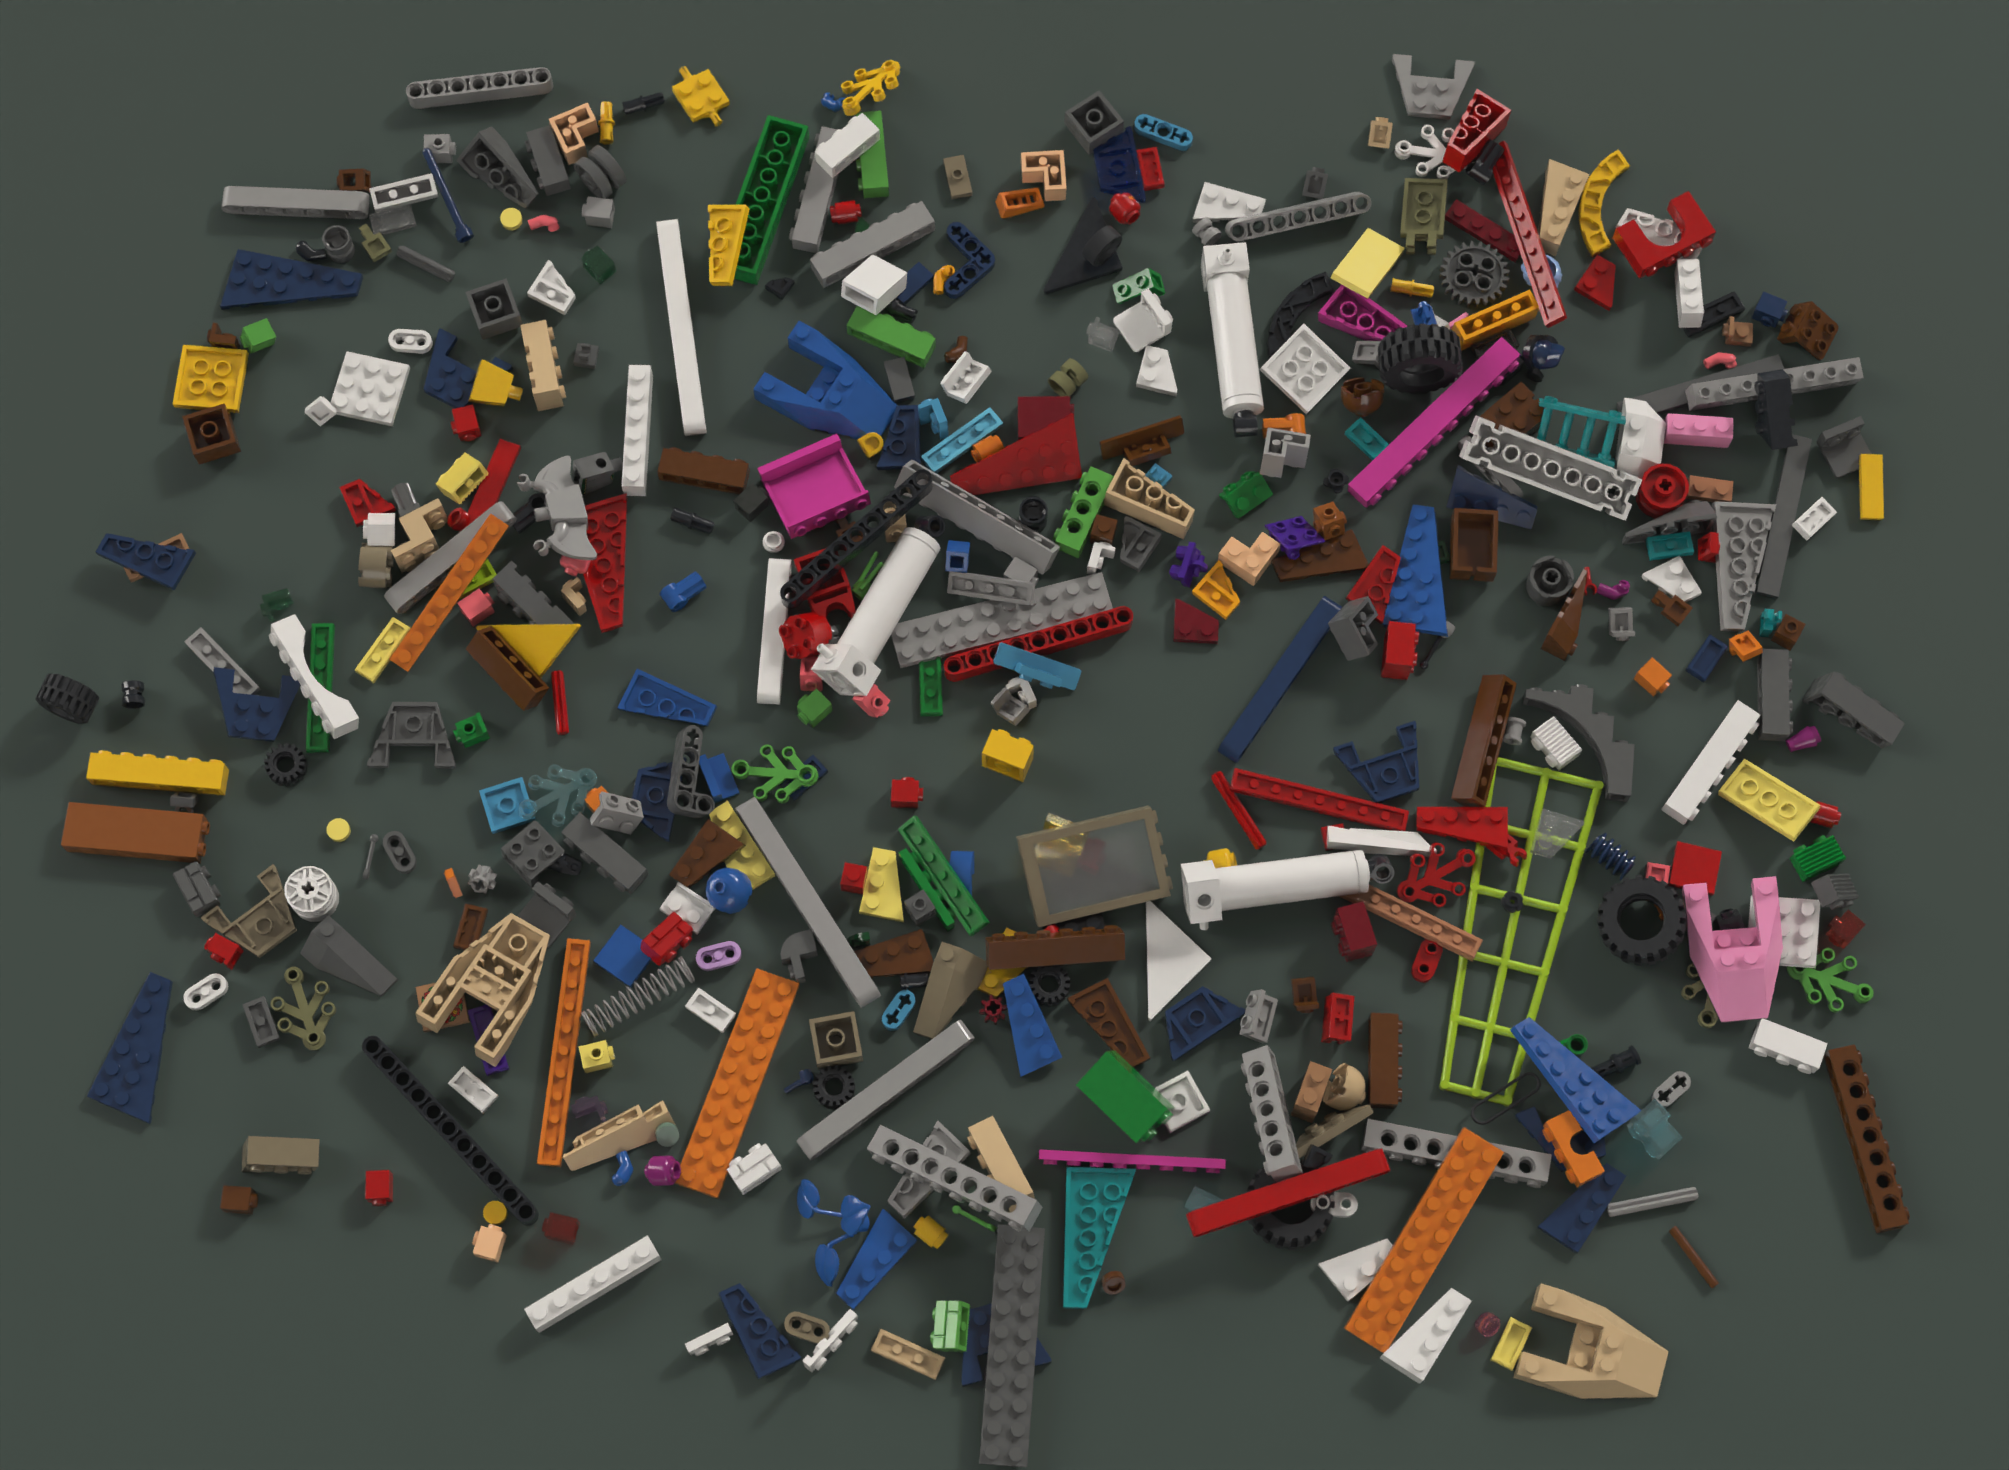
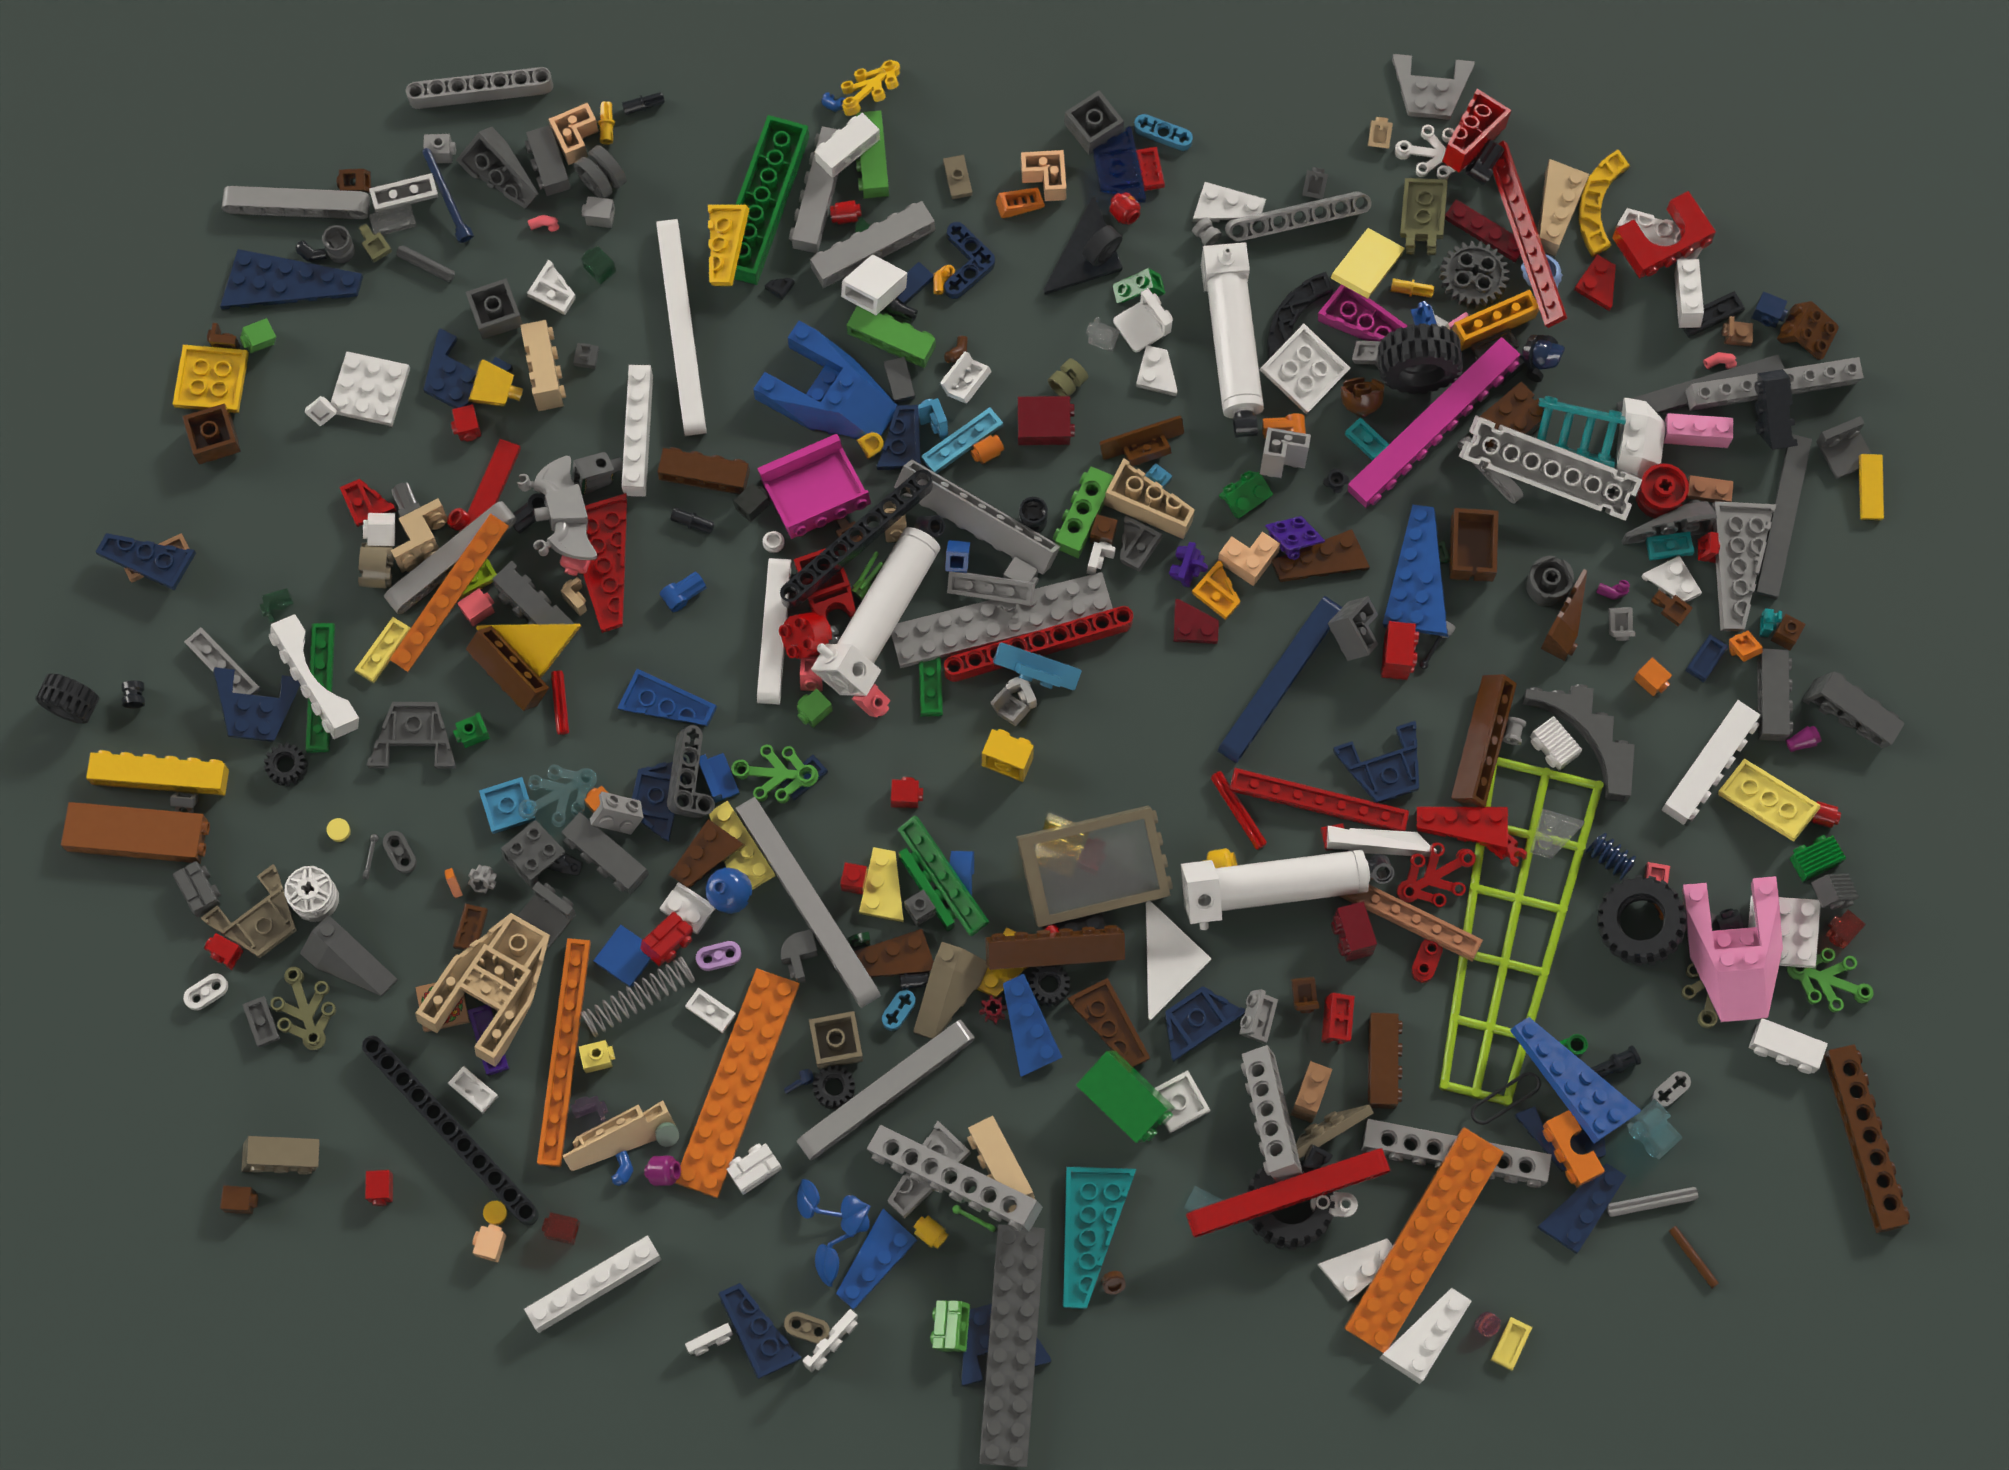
dark blue wing [87,972,173,1124] -> none
white plate [388,329,433,354] -> none
light yellow brick [436,452,488,504] -> none
light yellow tile [500,208,523,230] -> none
yellow plate [672,66,730,127] -> none
tan tile [871,1329,945,1380] -> none
red wing [950,413,1082,495] -> none
dark pink plate [1039,1149,1226,1173] -> none
dark orange brick [1313,501,1347,540] -> none
tan cylinder [1323,1063,1366,1111] -> none
red wing [1345,545,1401,624] -> none
dark blue wing [1446,465,1538,529] -> none
black plate [1501,891,1524,913] -> none
tan wedge [1513,1283,1669,1399] -> none
red hand [1584,567,1597,596] -> none
red tile [1668,841,1722,896] -> none
white plate [1792,497,1837,541] -> none

